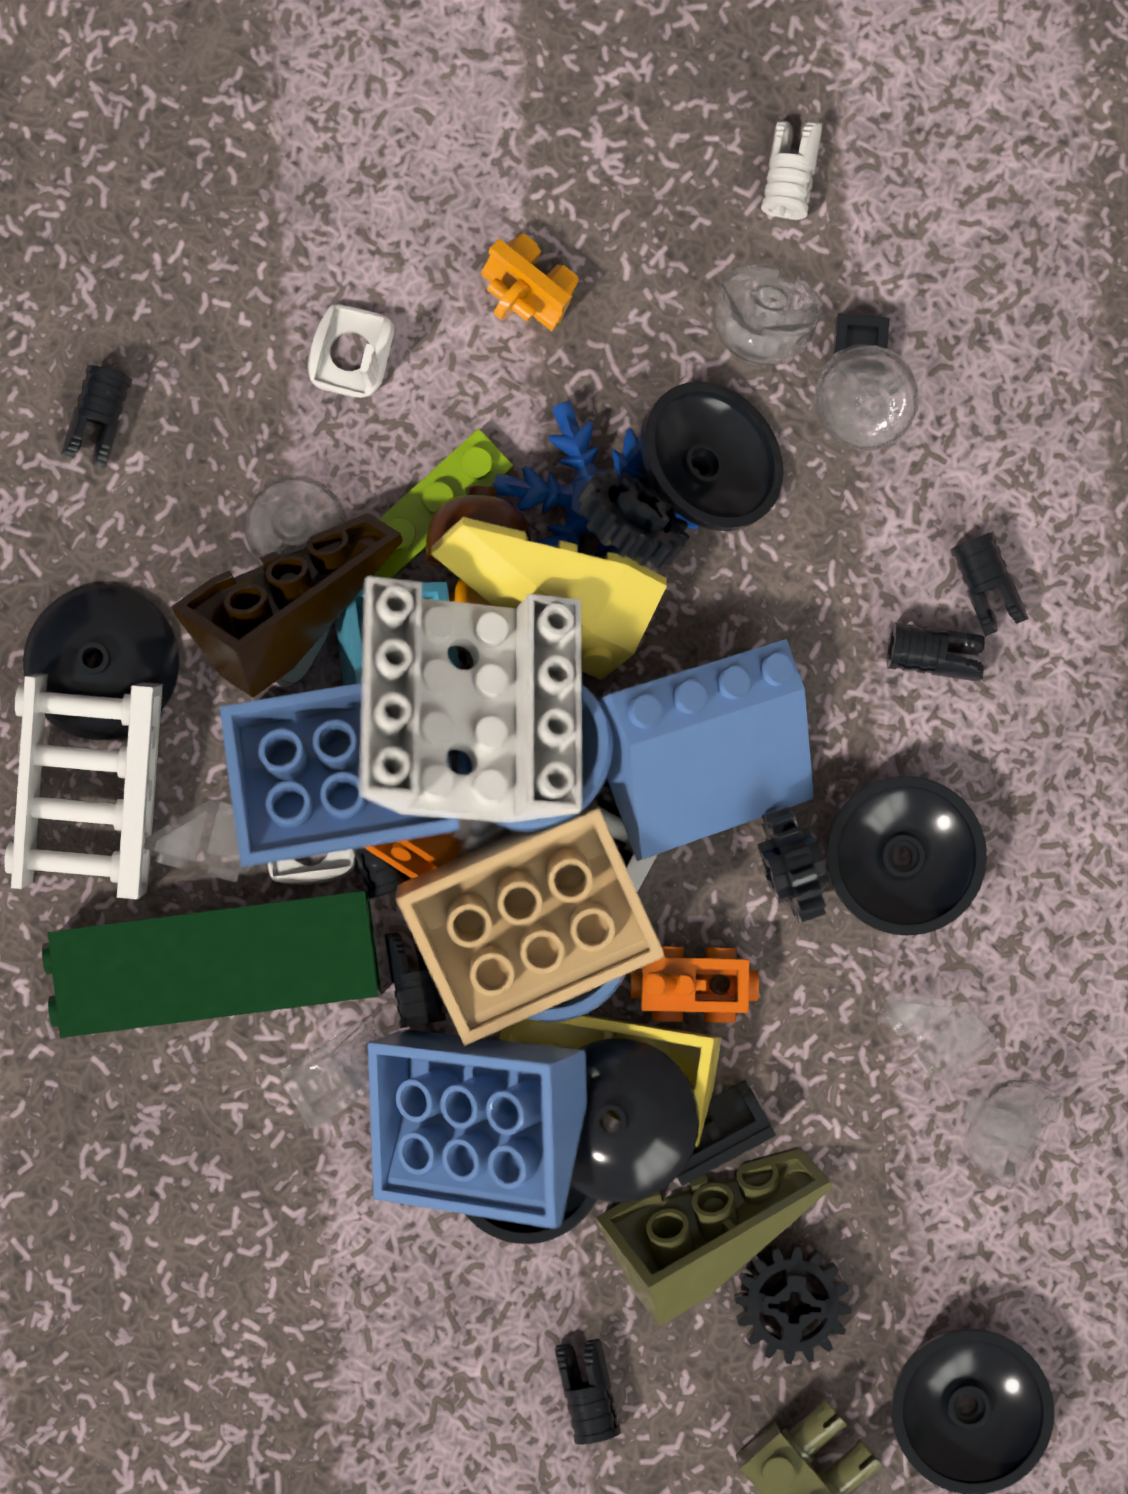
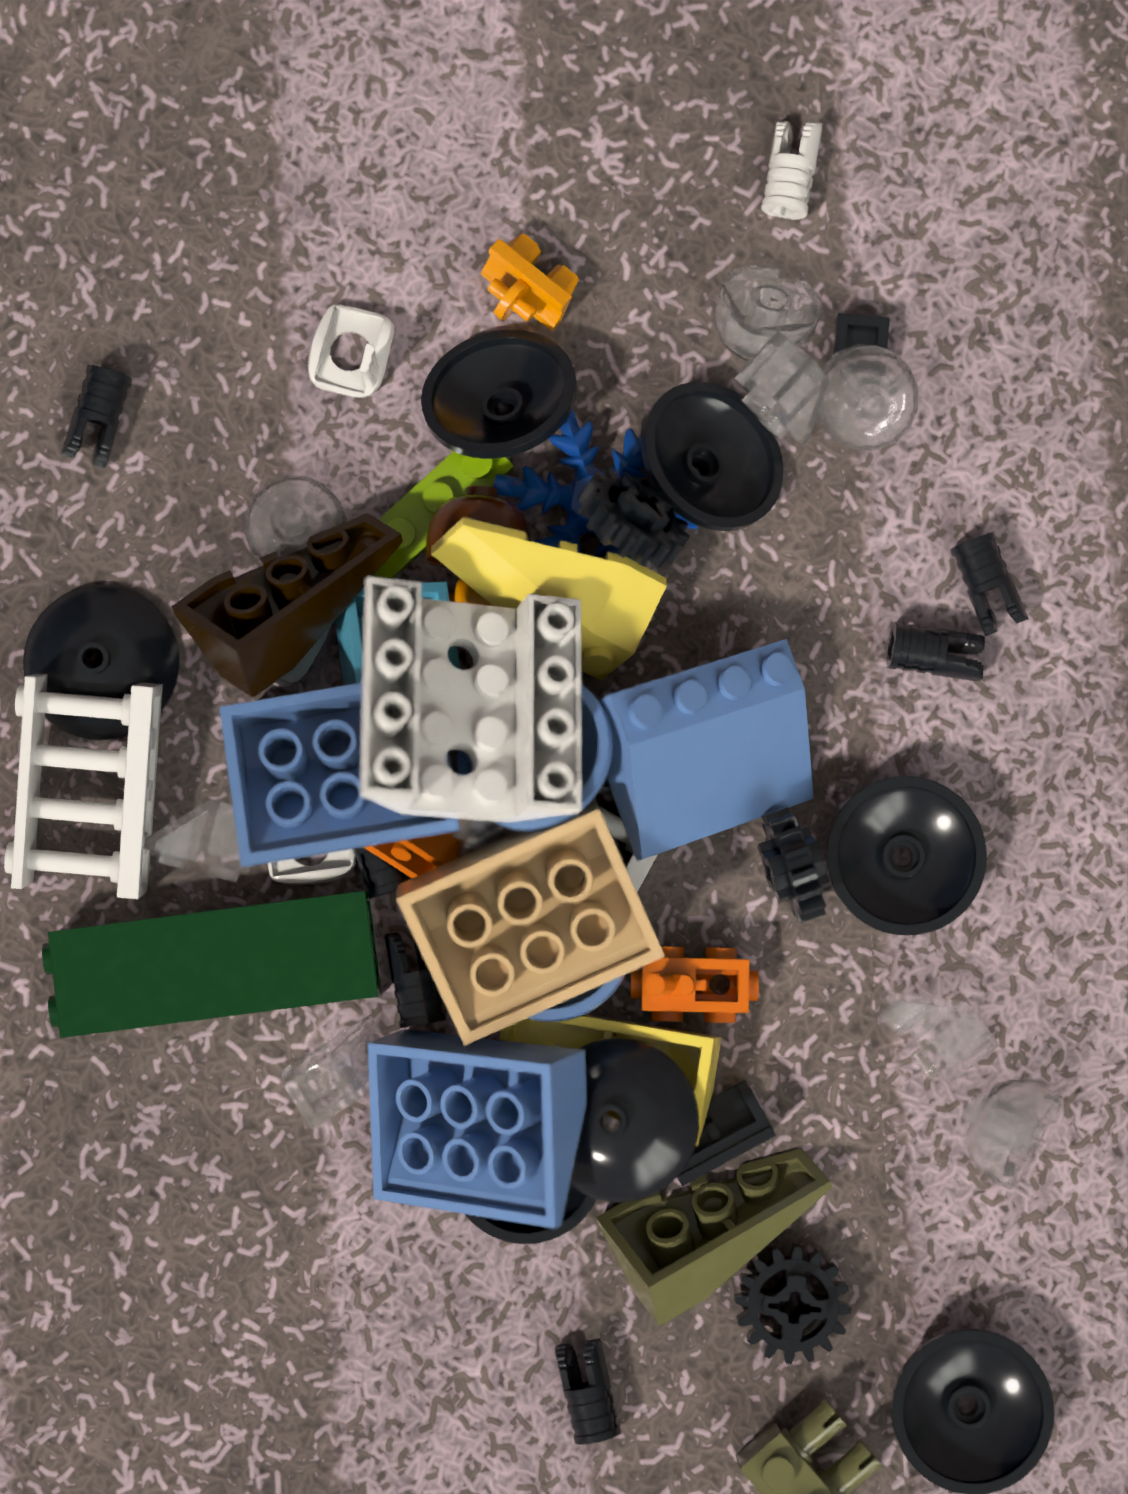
none -> black dish [421,330,577,459]
none -> clear slope [735,330,830,446]

